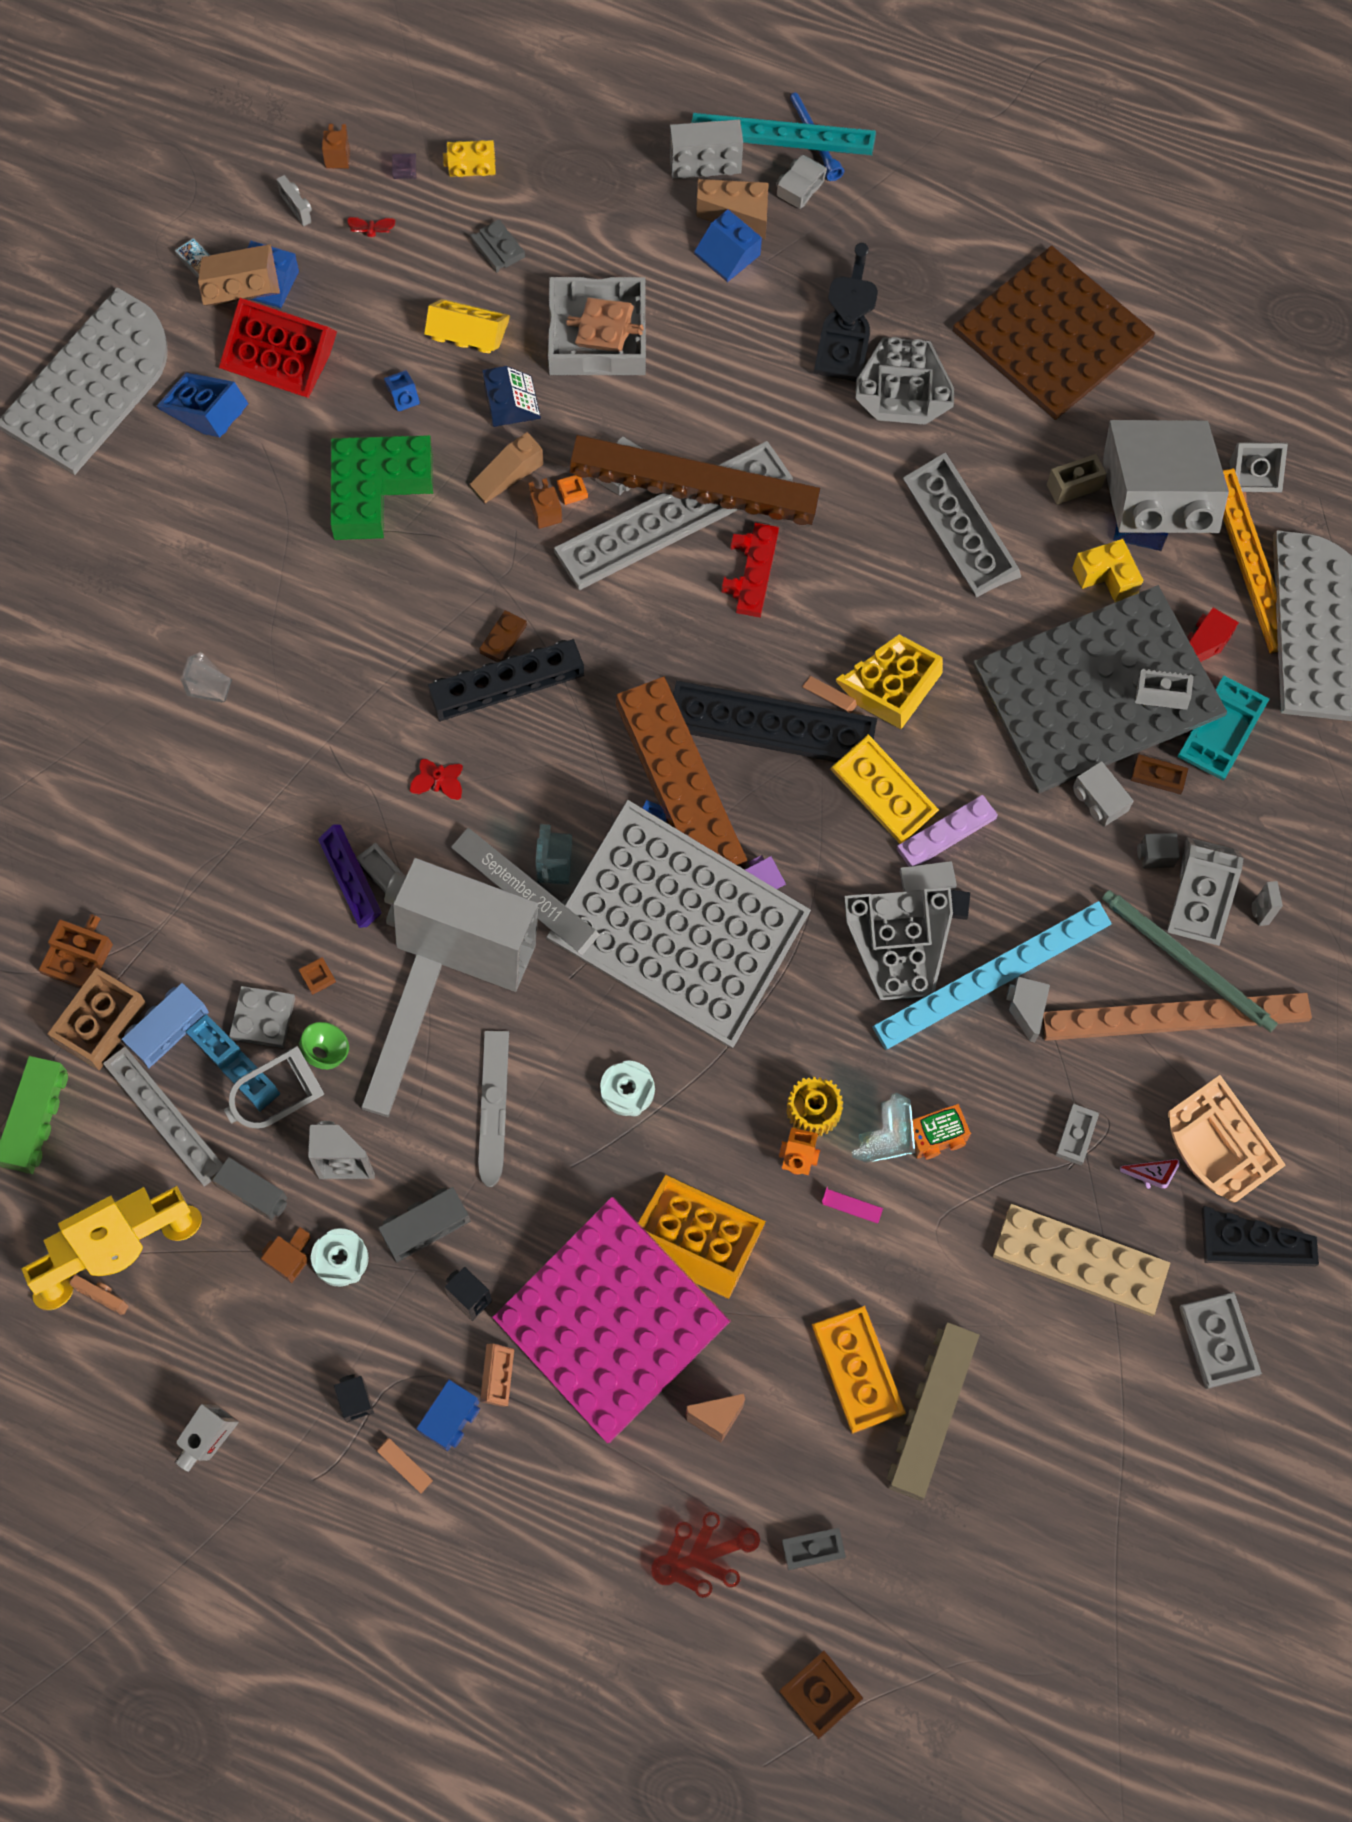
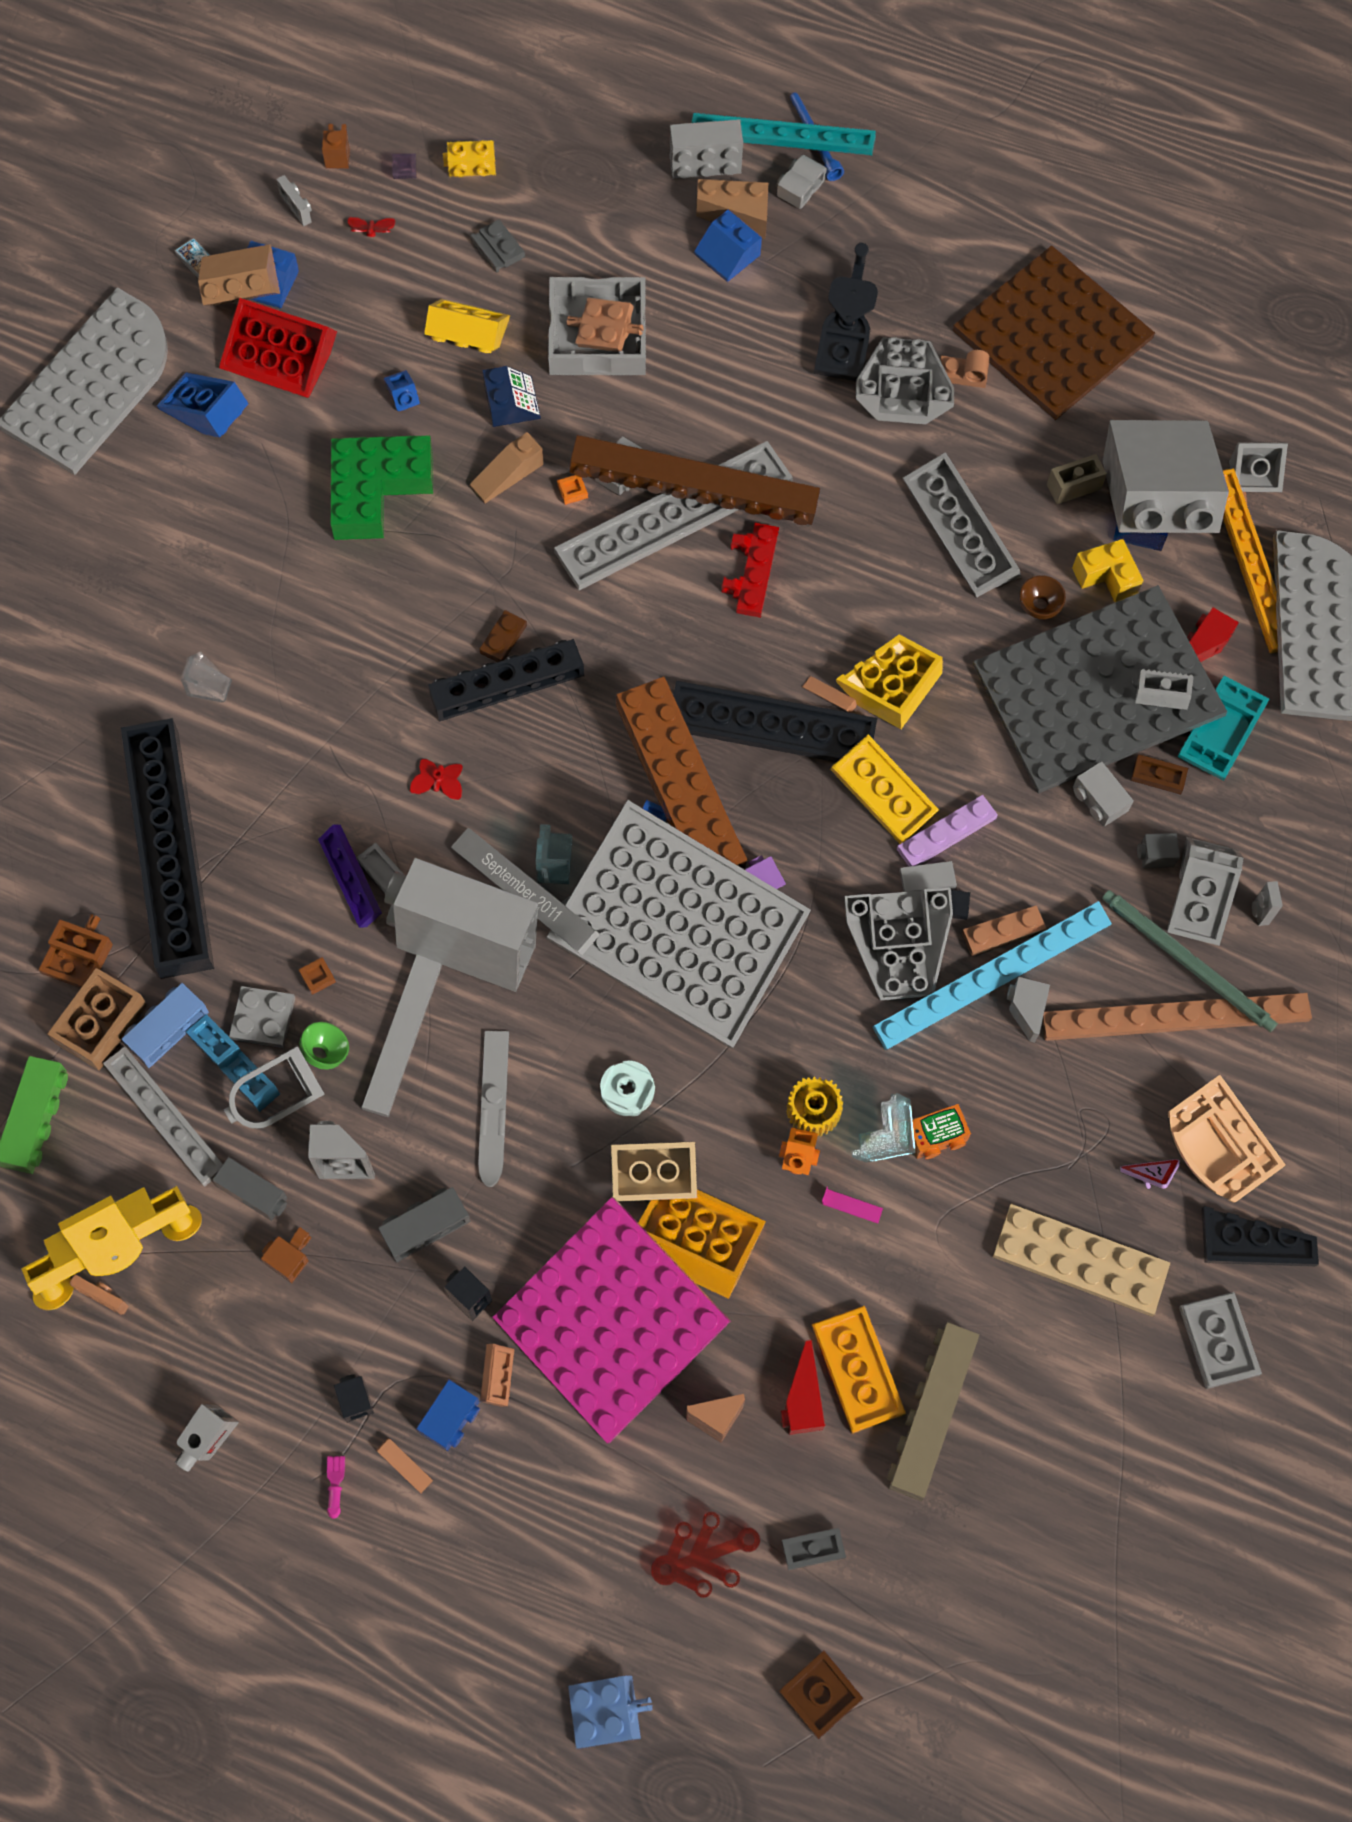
light aqua plate [311,1229,369,1286] -> none
dark orange brick [529,478,562,529] -> none
light grey plate [1055,1104,1099,1165] -> none
none -> black brick [121,718,215,979]
none -> dark pink piece [327,1456,345,1519]
none -> medium blue plate [568,1676,652,1749]
none -> tan slope [611,1142,697,1201]
none -> red slope [781,1340,825,1435]
none -> nougat plate [940,350,990,388]
none -> nougat plate [962,905,1047,956]
none -> reddish brown piece [1020,575,1066,619]

